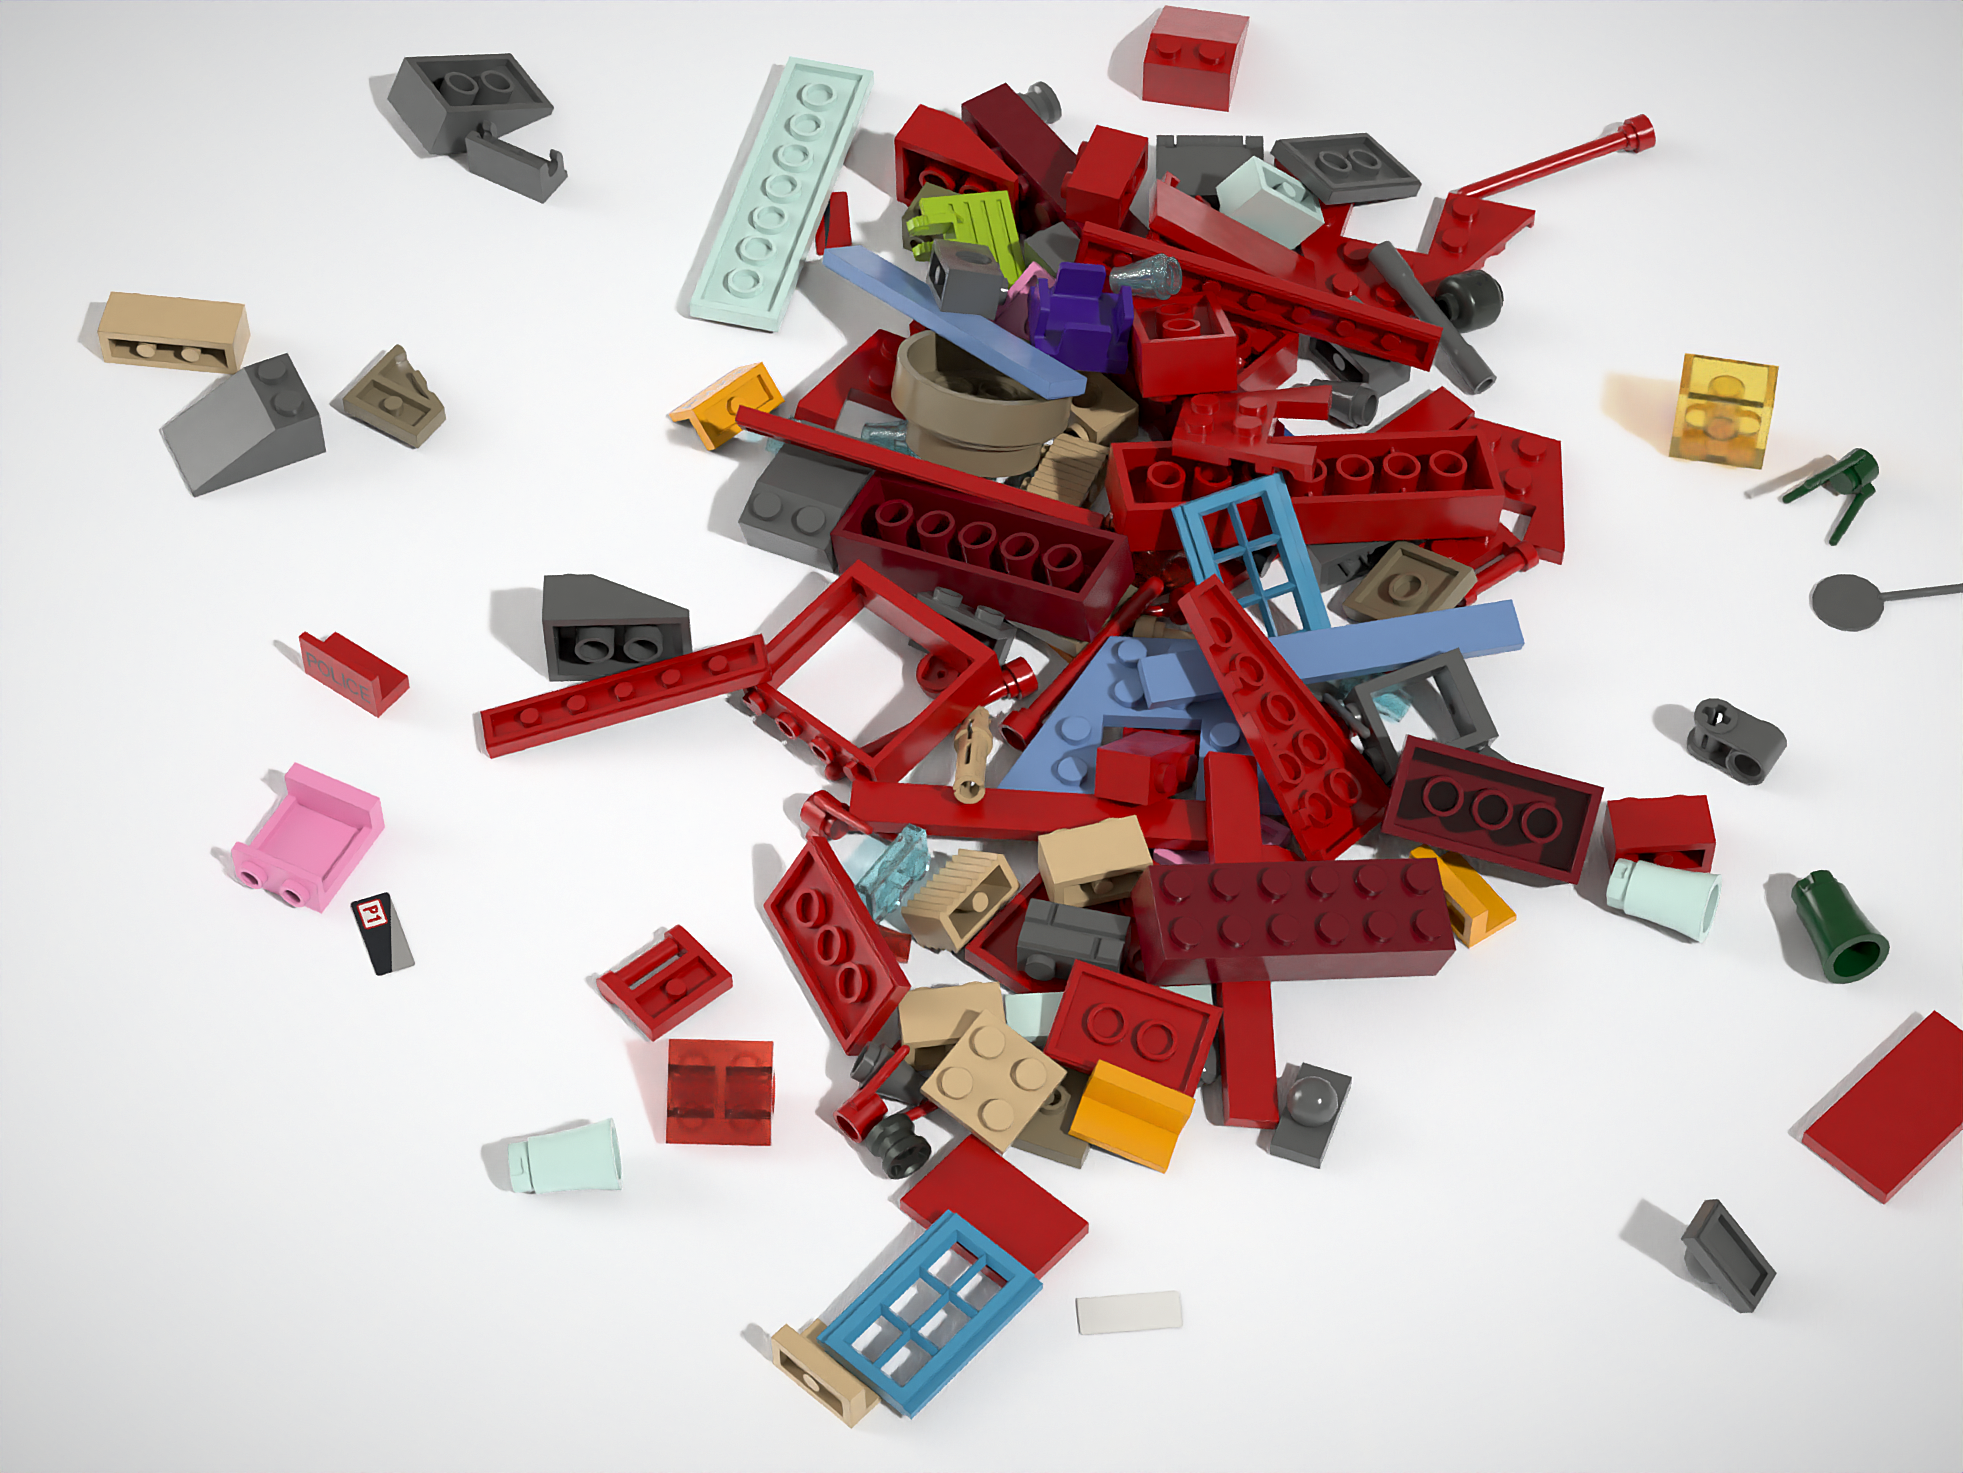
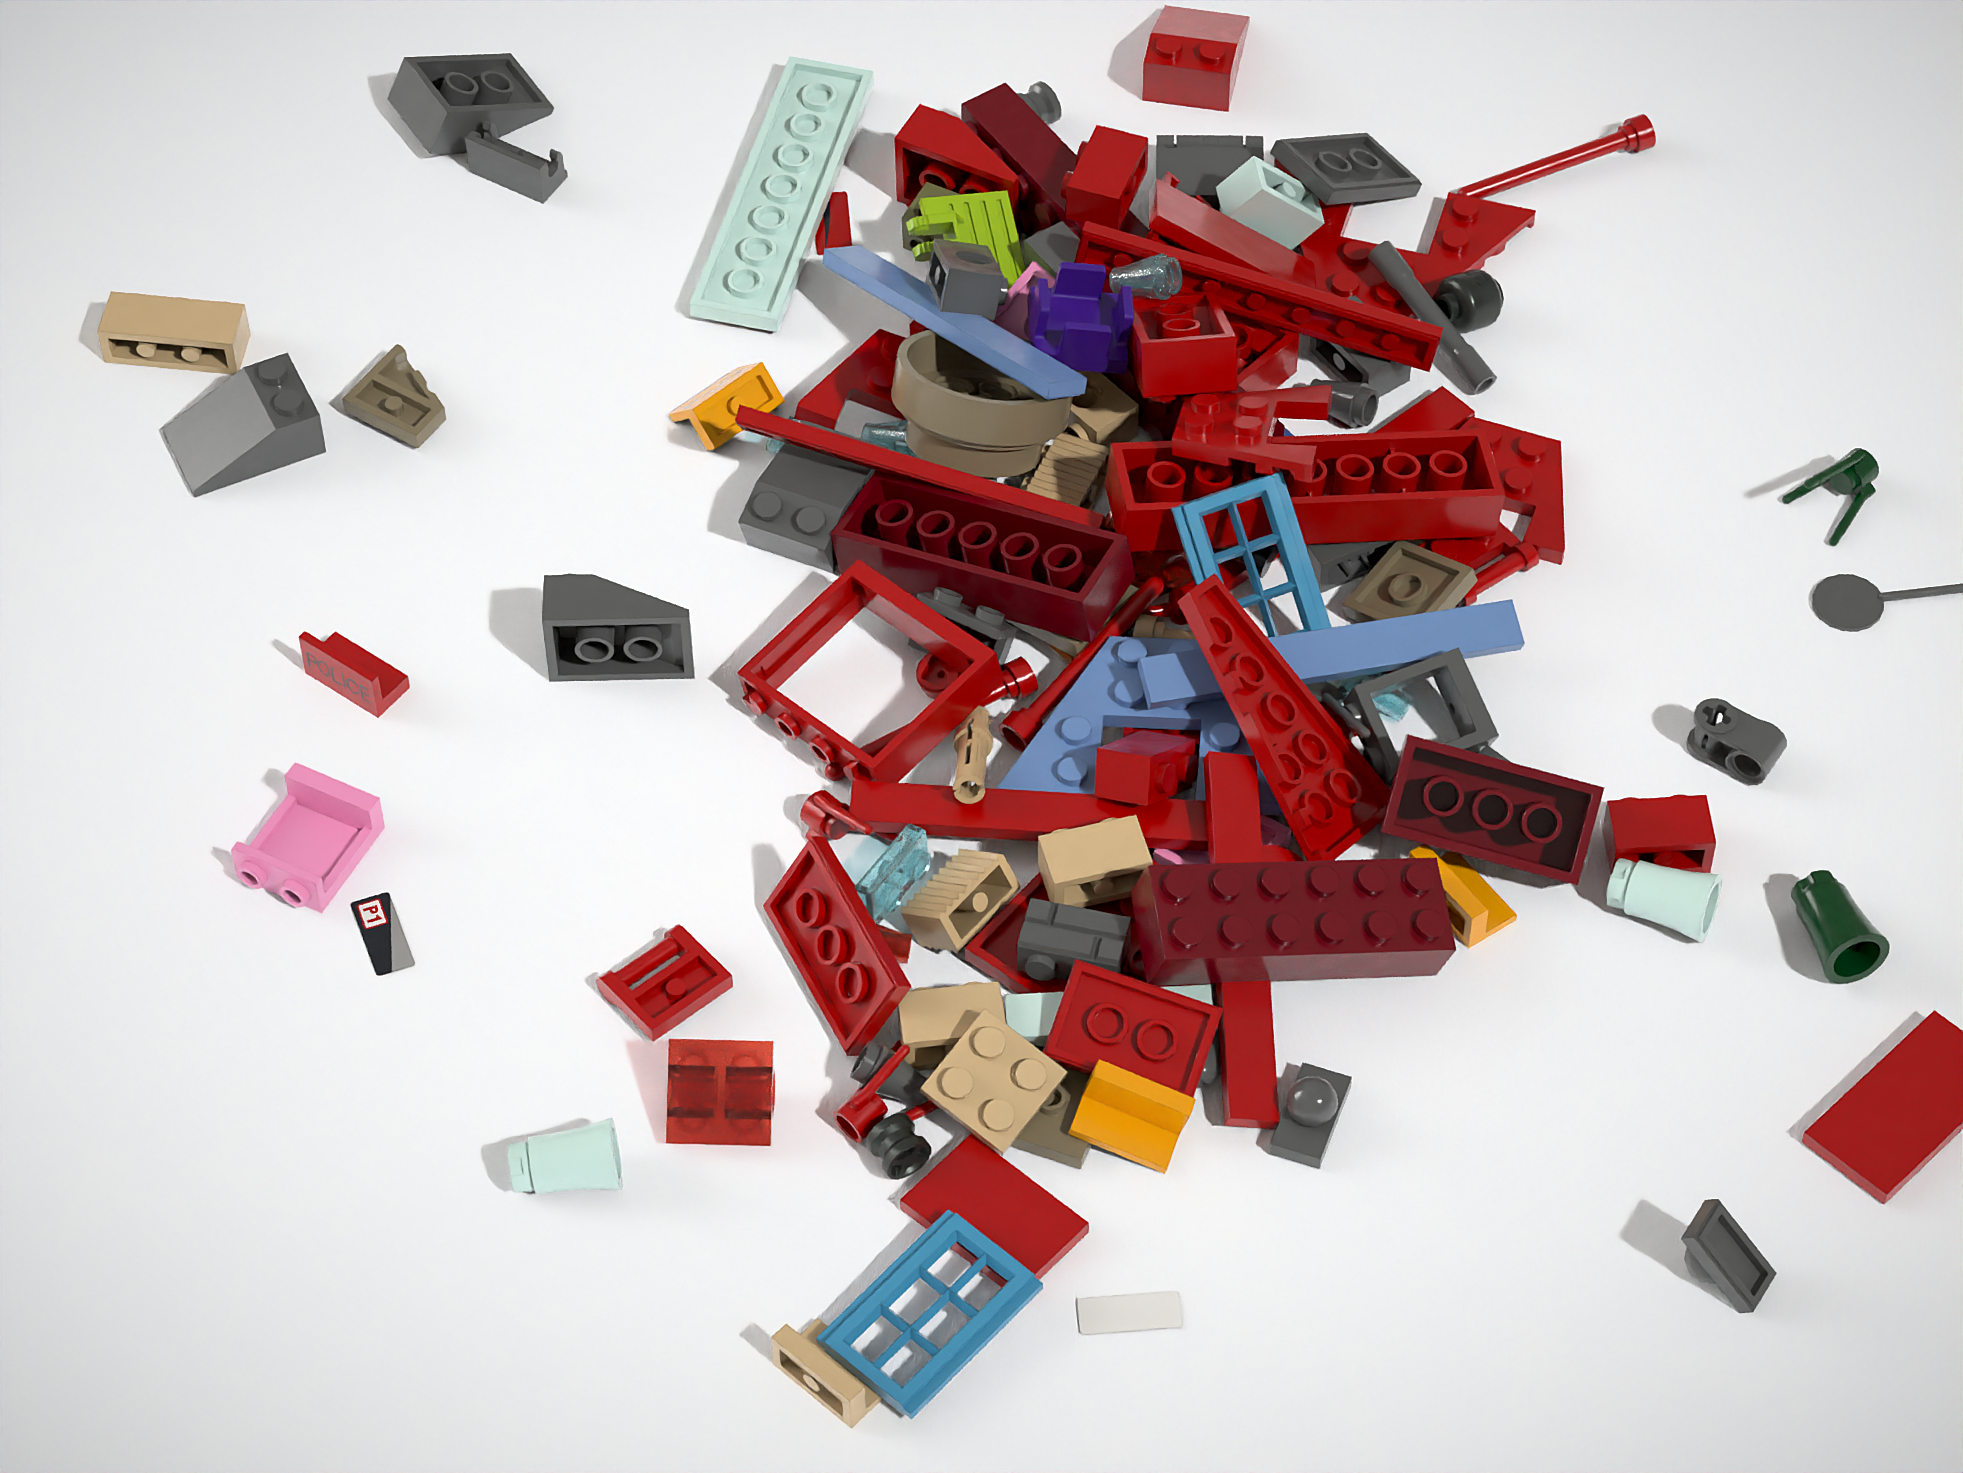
red tile [480,633,773,759] -> none
clear yellow brick [1668,353,1779,470] -> none

